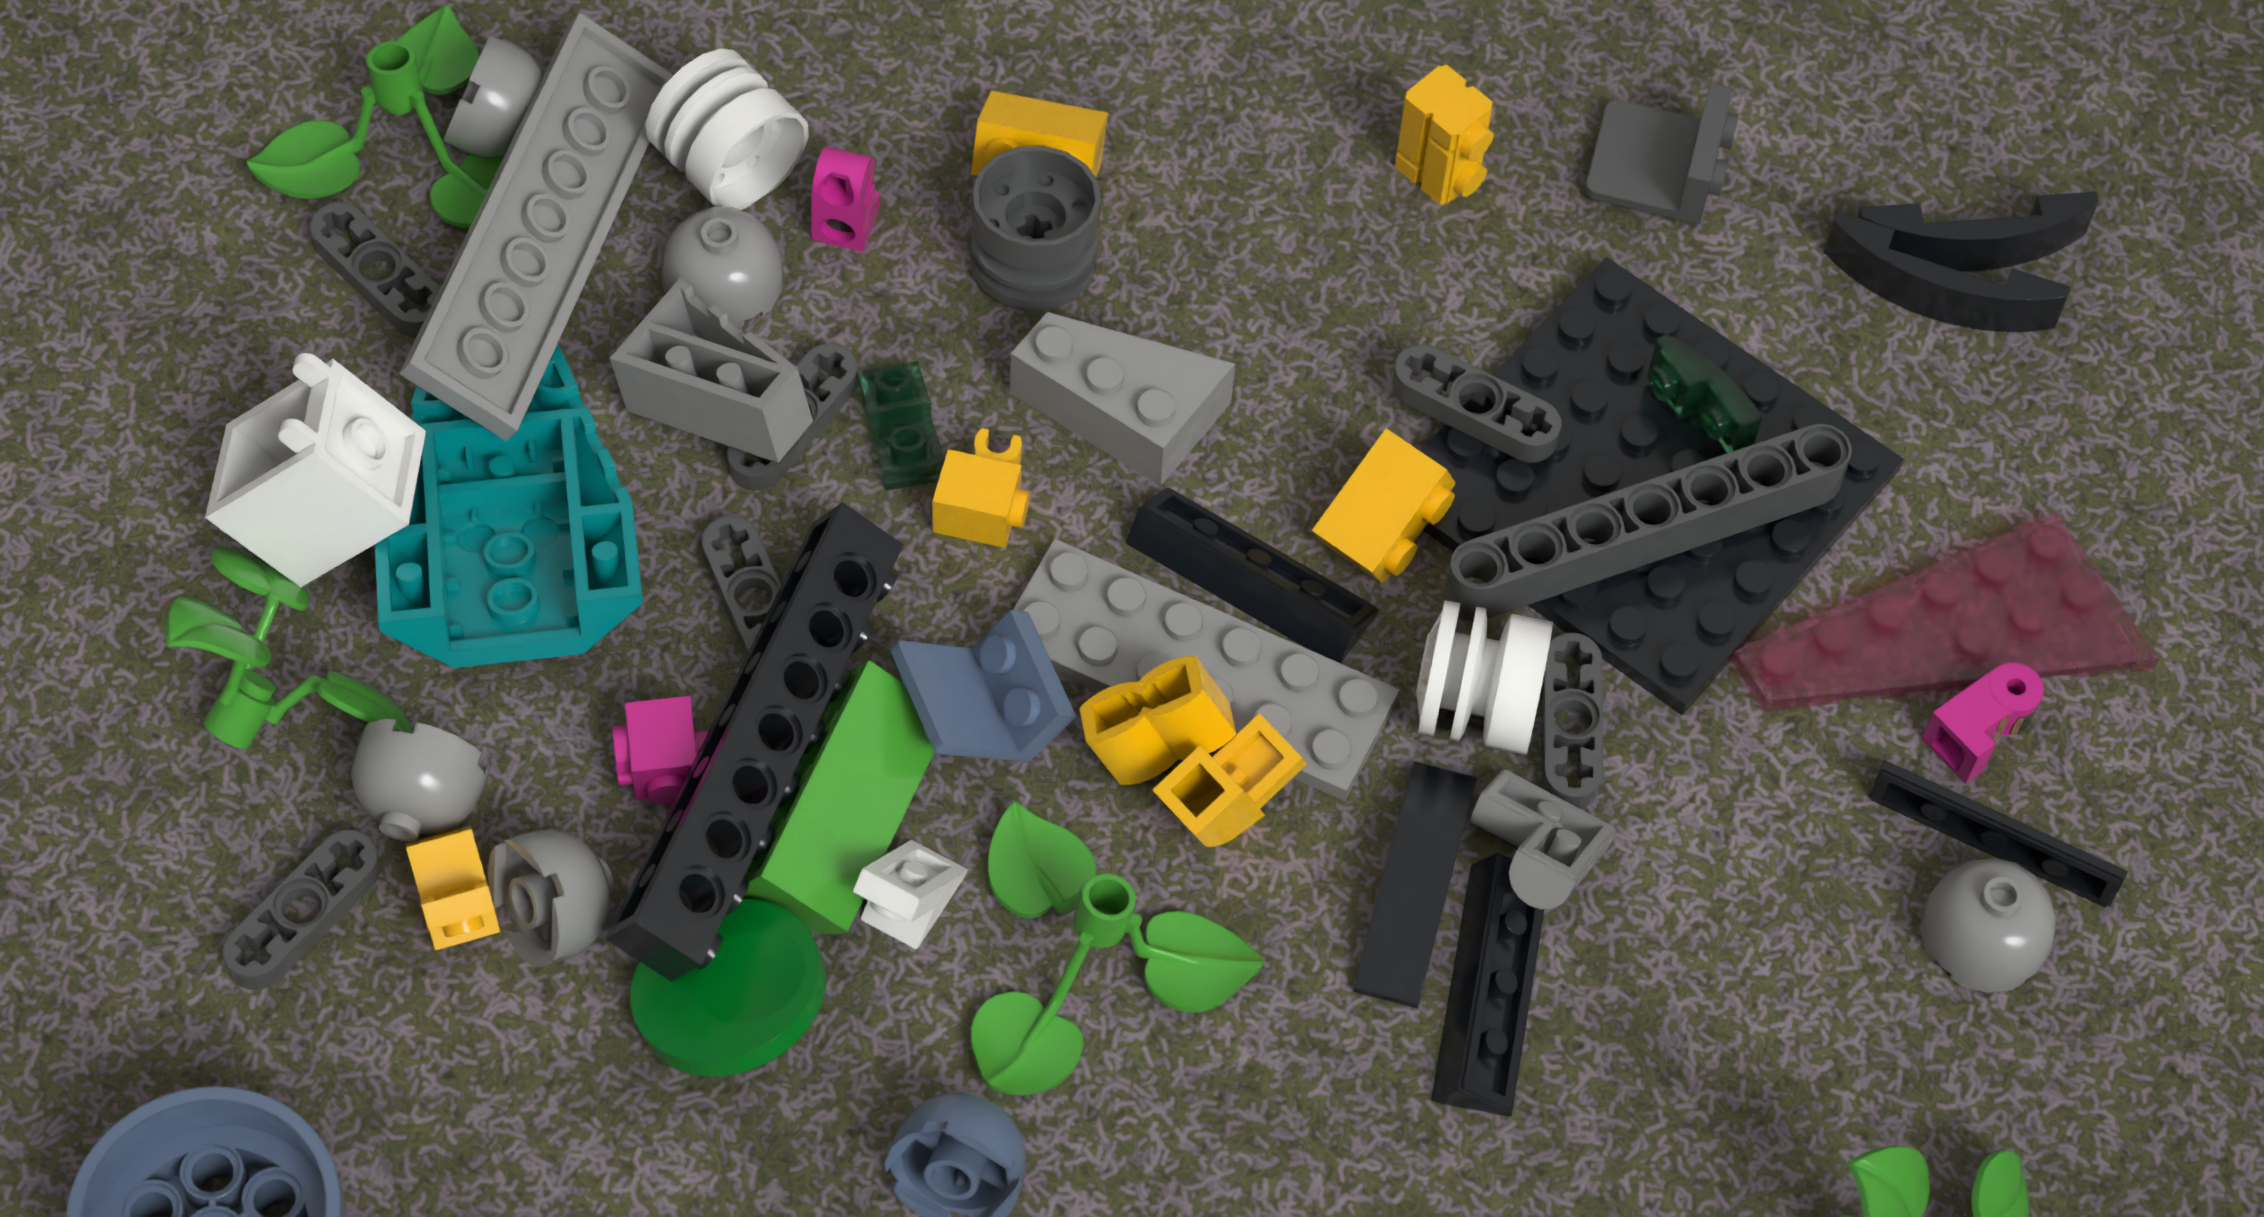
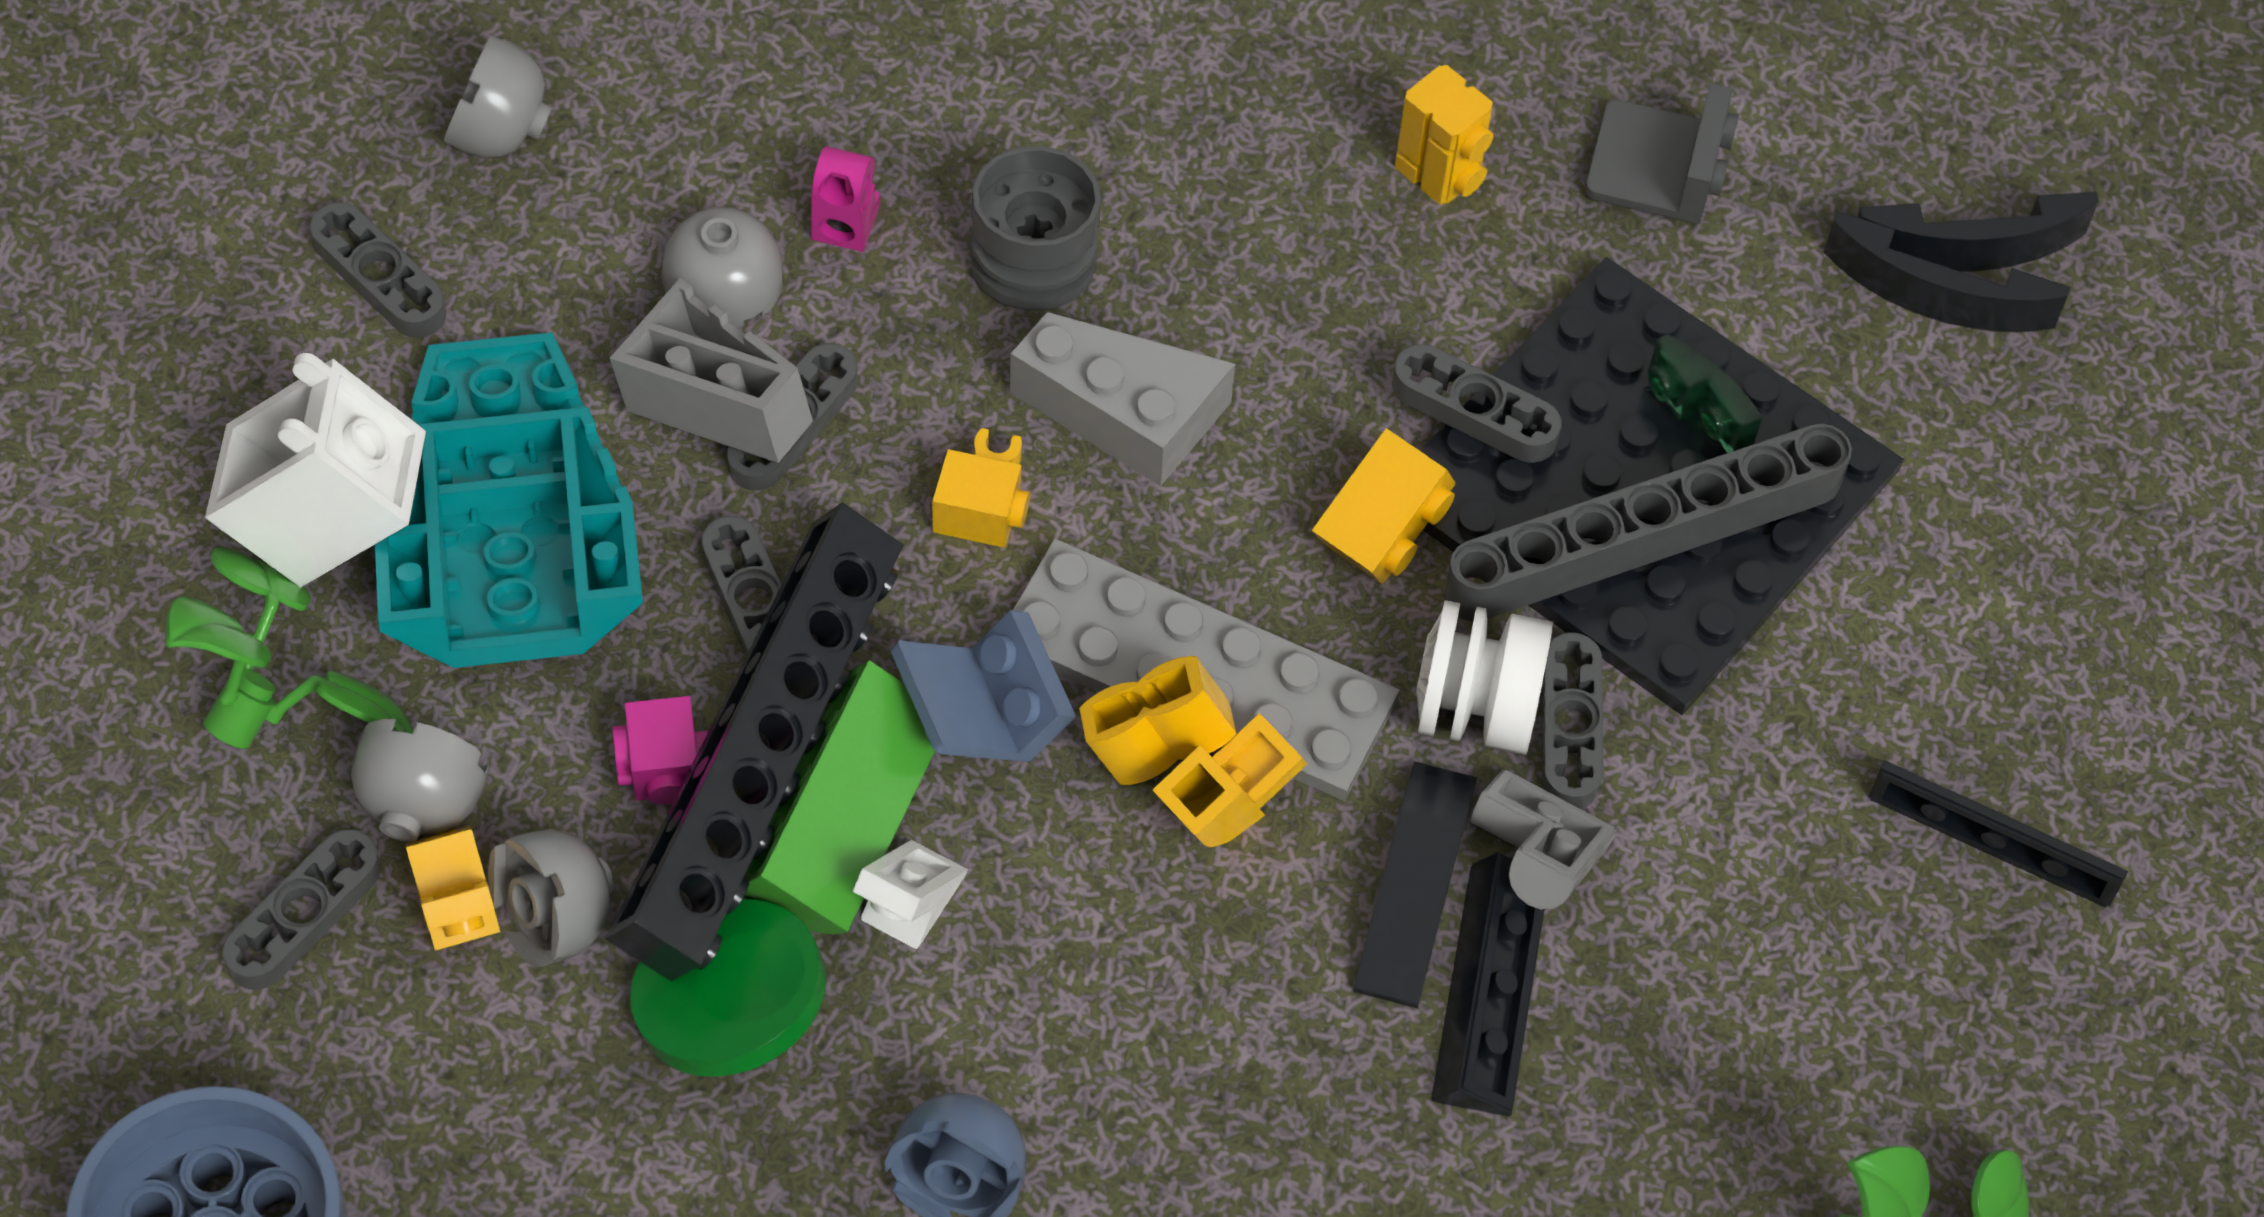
bright green plant [246,5,504,228] -> none
light grey plate [399,12,674,441] -> none
white wheel [645,48,809,210] -> none
clear green slope [857,361,945,491] -> none
bright green plant [970,802,1264,1096] -> none
yellow brick [971,90,1108,178] -> none
black slope [1126,488,1379,663] -> none
clear pink wing [1732,512,2159,712] -> none
light grey cylinder [1919,858,2057,993] -> none
dark pink leg [1921,663,2044,784] -> none

